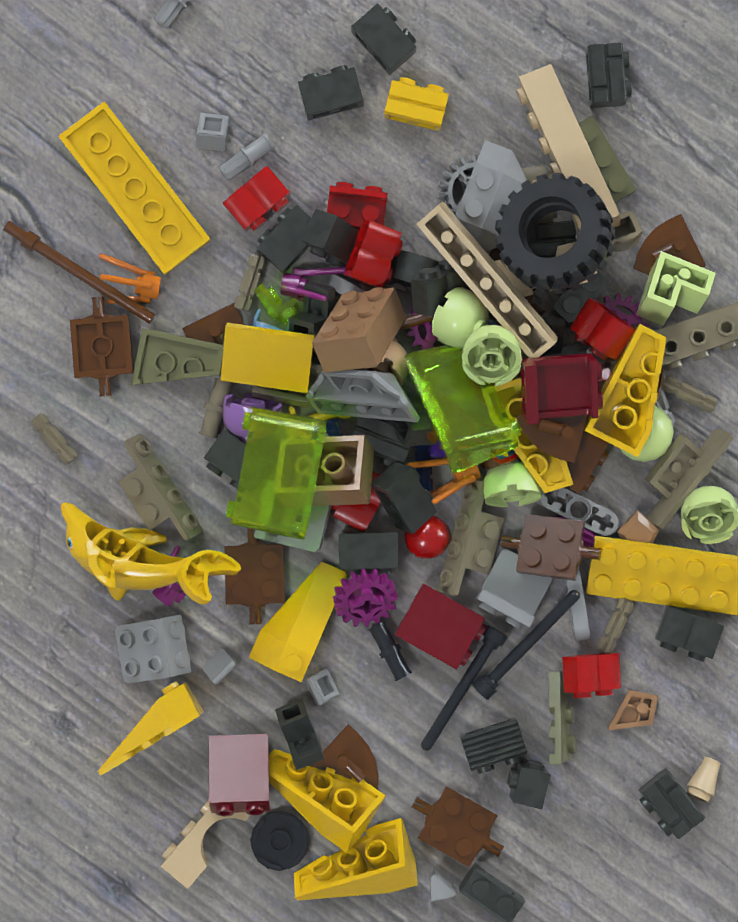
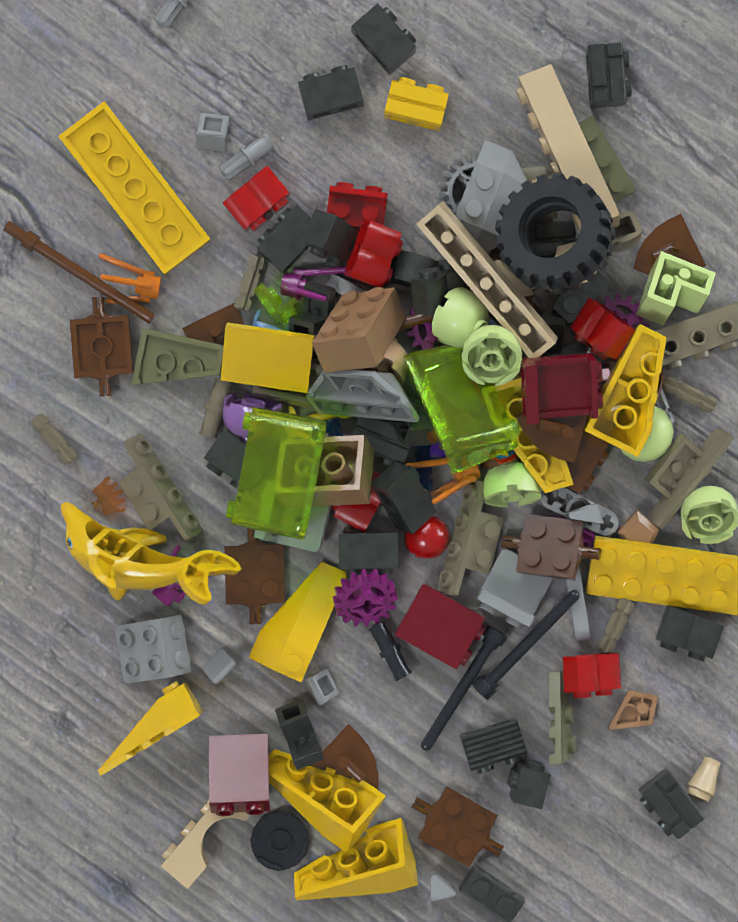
none -> clear orange piece [92,477,126,515]
none -> light grey slope [566,503,604,524]

